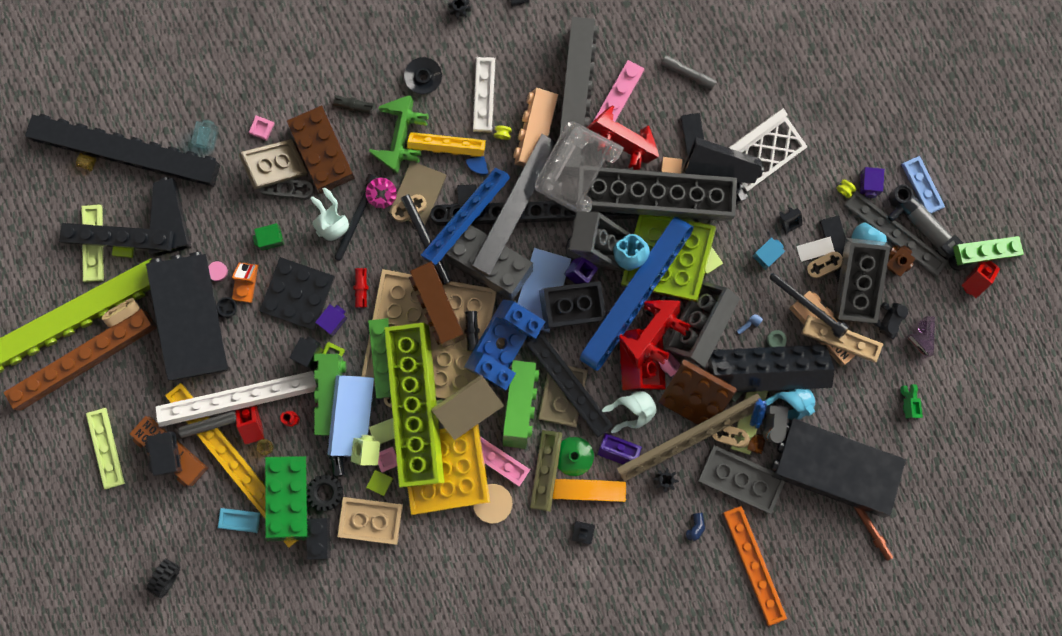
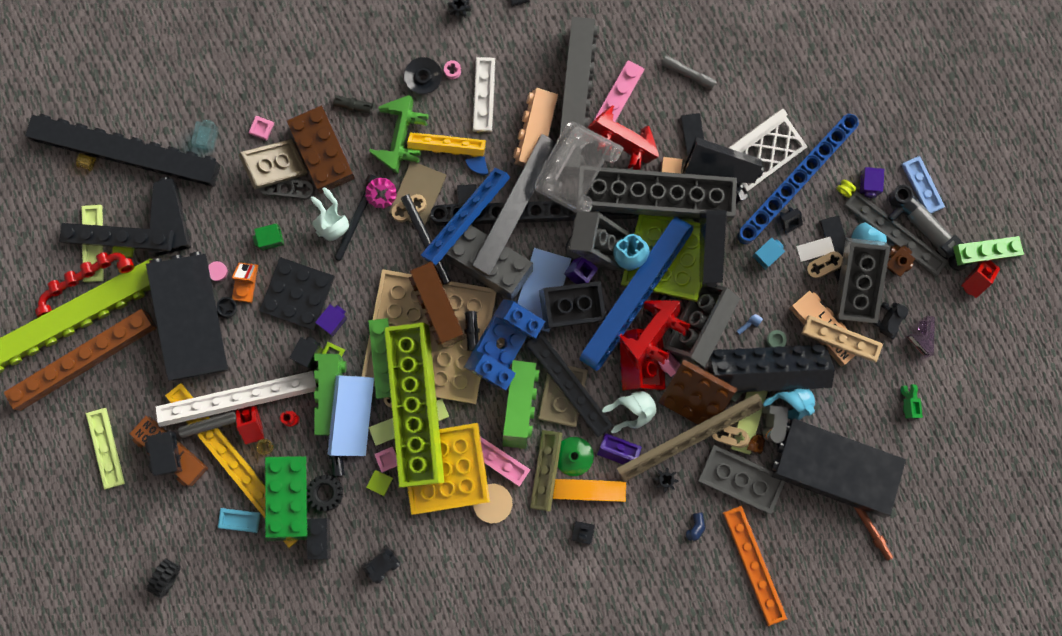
tan beam [101,298,140,327] -> none
tan plate [337,497,403,545] -> none
yellowish green brick [351,435,380,465] -> none
red pin [353,268,369,308] -> none
dark tan tile [432,375,504,440] -> none
neon yellow bush [494,126,512,140] -> none
blue axle [750,399,767,429] -> none
black piece [769,273,850,339] -> none
none -> red bar [35,252,135,318]
none -> black piece [362,544,401,584]
none -> bright pink bush [444,61,461,79]
none -> black slope [699,210,727,287]
none -> blue beam [737,114,859,244]

